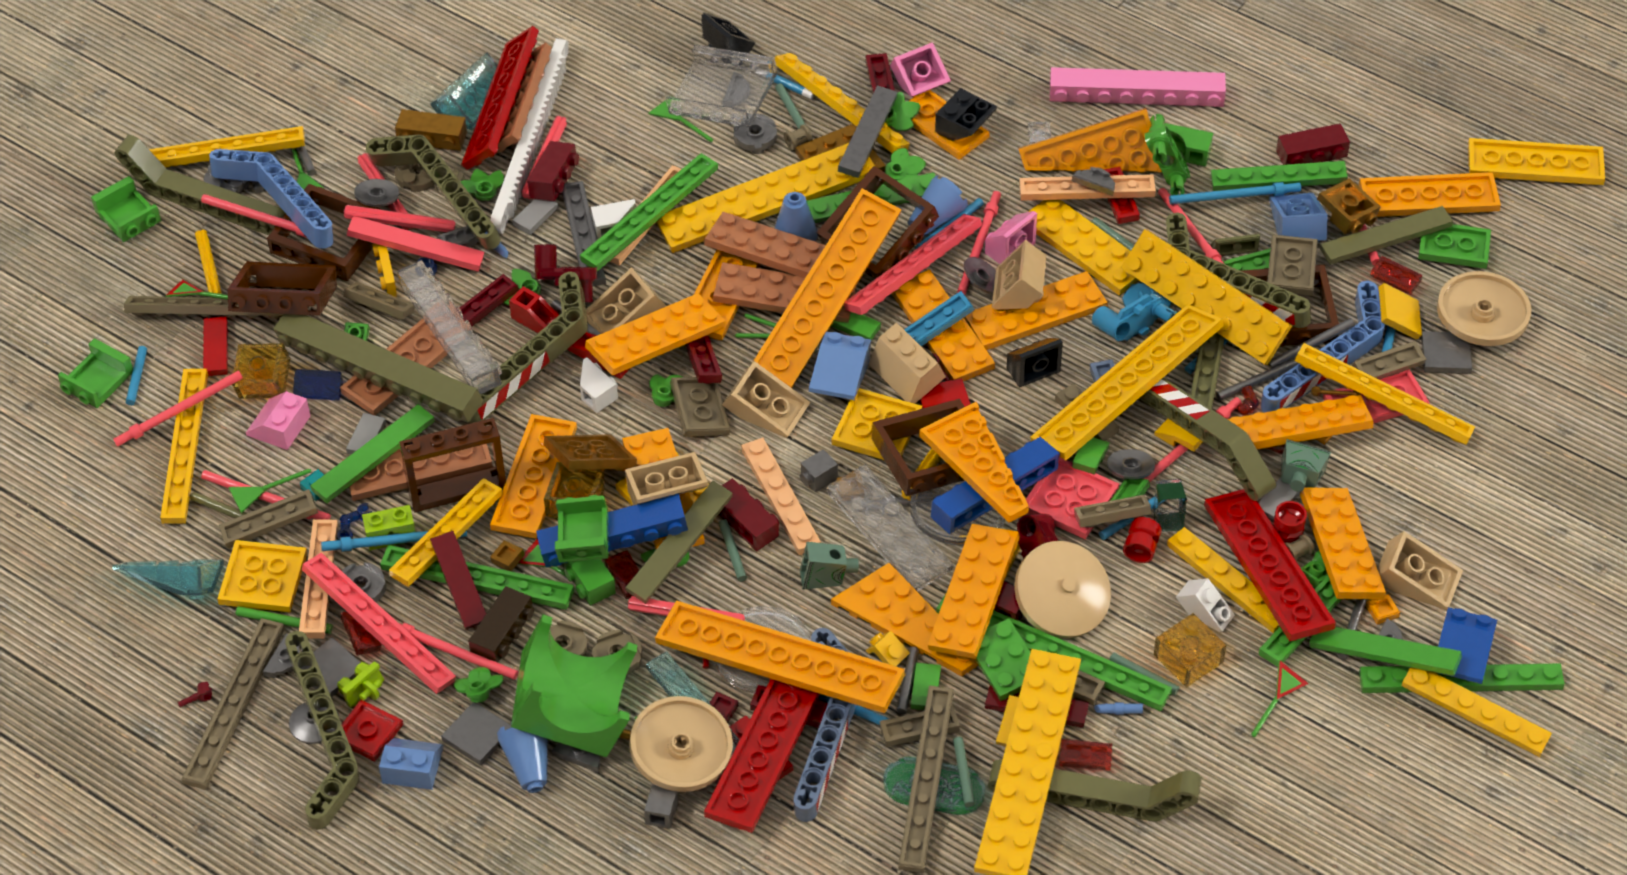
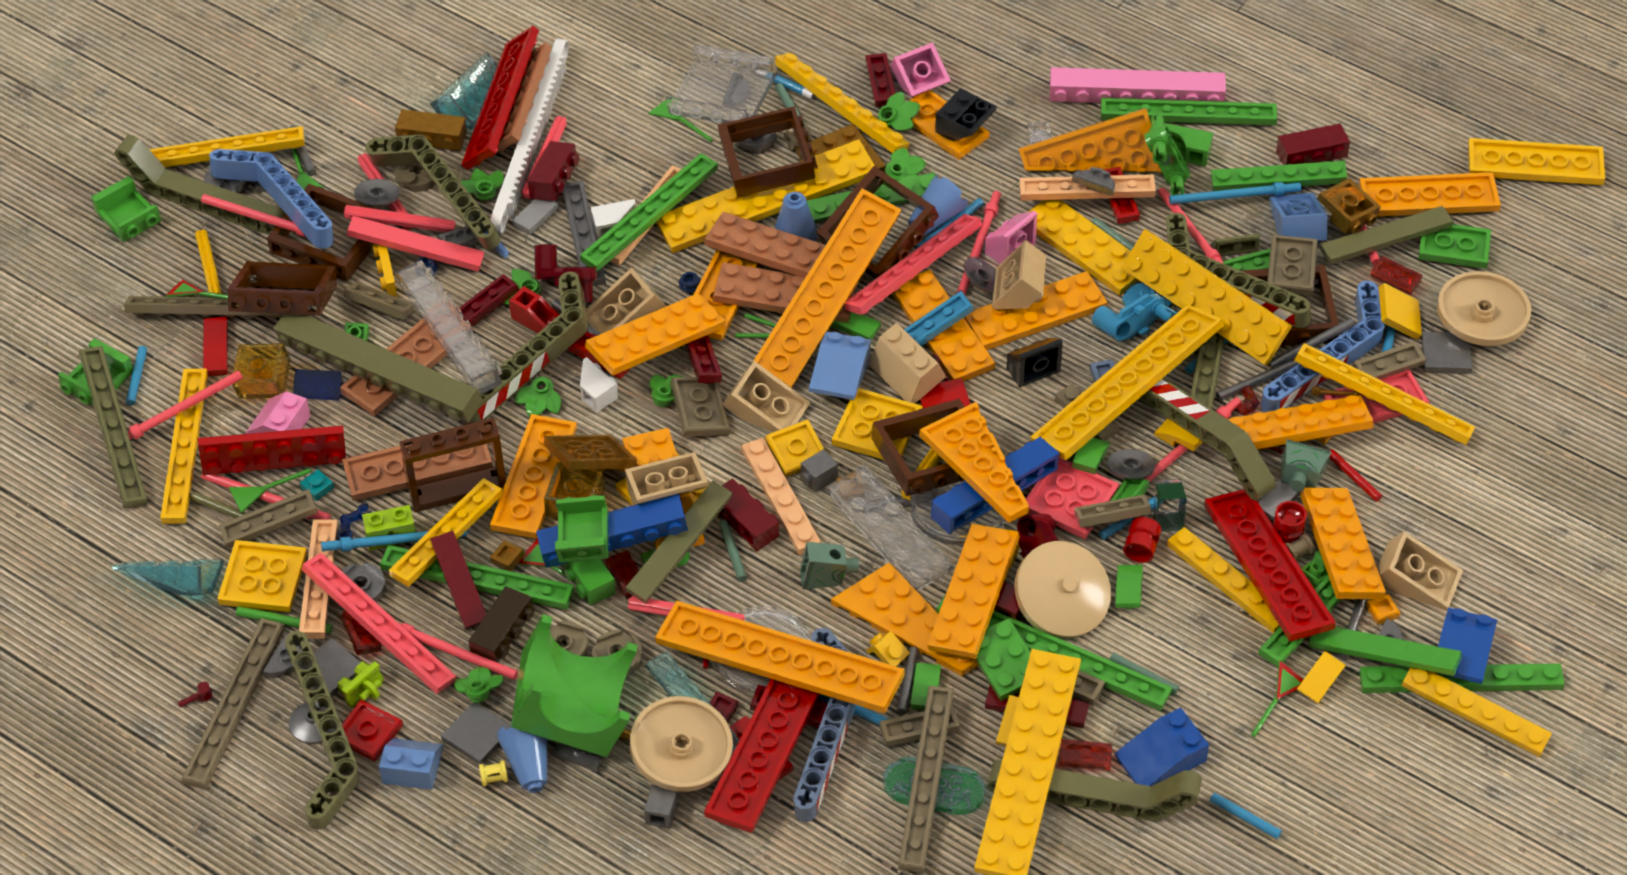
bright green tile [310,404,435,503] -> none
light grey tile [346,413,386,454] -> none
black slope [701,13,755,64] -> none
flat silver tile [837,86,898,178] -> none
sand green bar [953,737,975,807] -> none
medium blue piece [1094,702,1143,715] -> none
clear yellow brick [1153,613,1227,688] -> none
white slope [1176,578,1235,632] -> none
none -> olive tile [79,346,147,509]
none -> red plate [198,426,346,475]
none -> light yellow bush [479,760,508,787]
none -> bright green plate [515,377,561,417]
none -> dark blue plate [679,272,701,293]
none -> reddish brown window [717,106,818,197]
none -> yellow tile [765,419,825,477]
none -> bright green plate [1101,98,1277,125]
none -> blue slope [1114,708,1209,786]
none -> bright green slope [1115,565,1143,609]
none -> dark azure bar [1210,792,1282,839]
none -> yellow slope [1297,651,1346,704]
none -> red bar [1329,449,1382,502]

